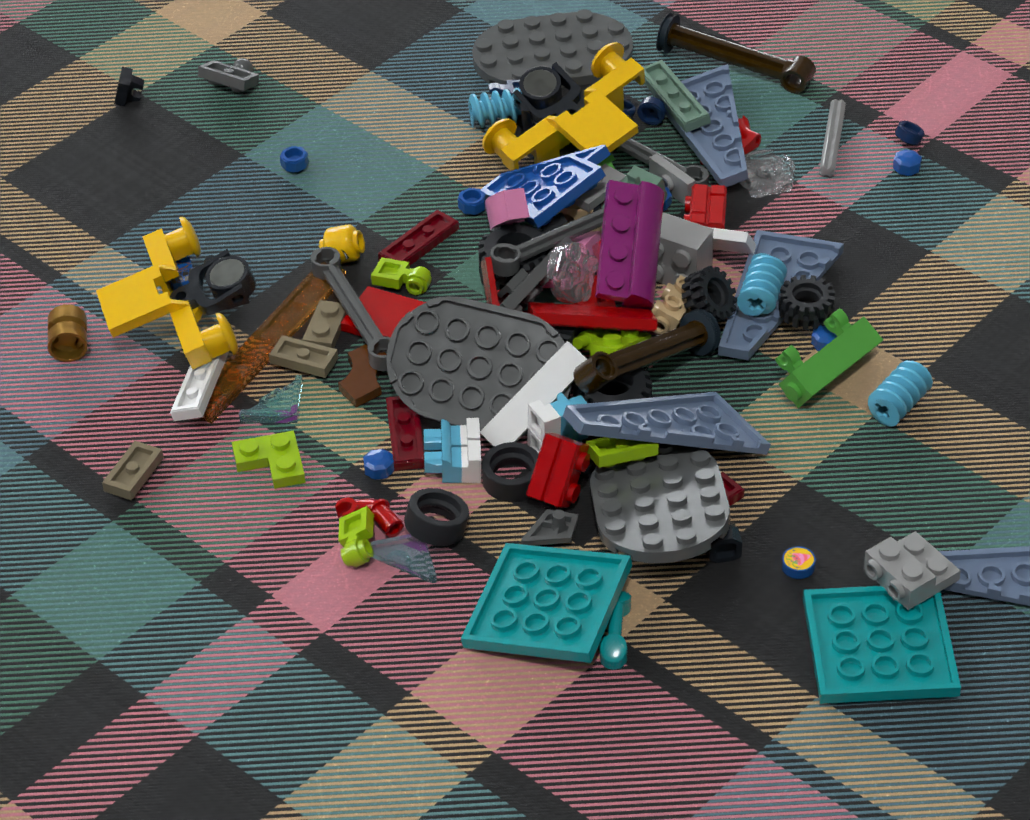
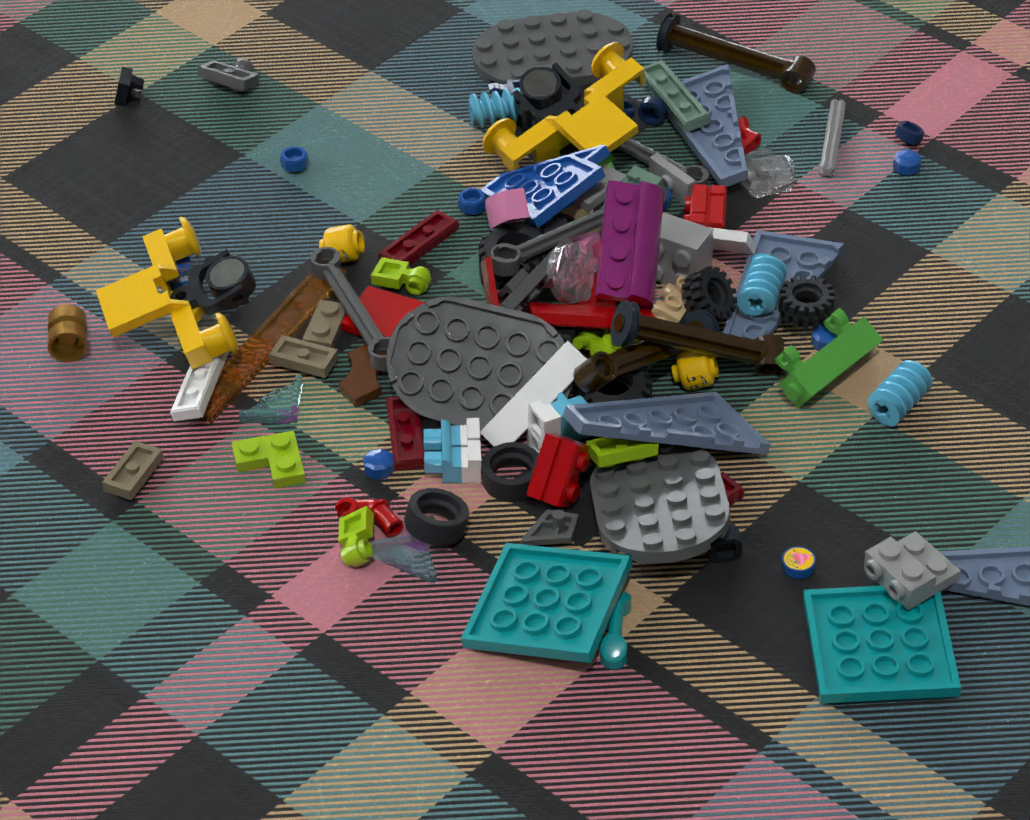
none -> dark brown piece [610,300,785,376]
none -> yellow head [672,350,719,391]

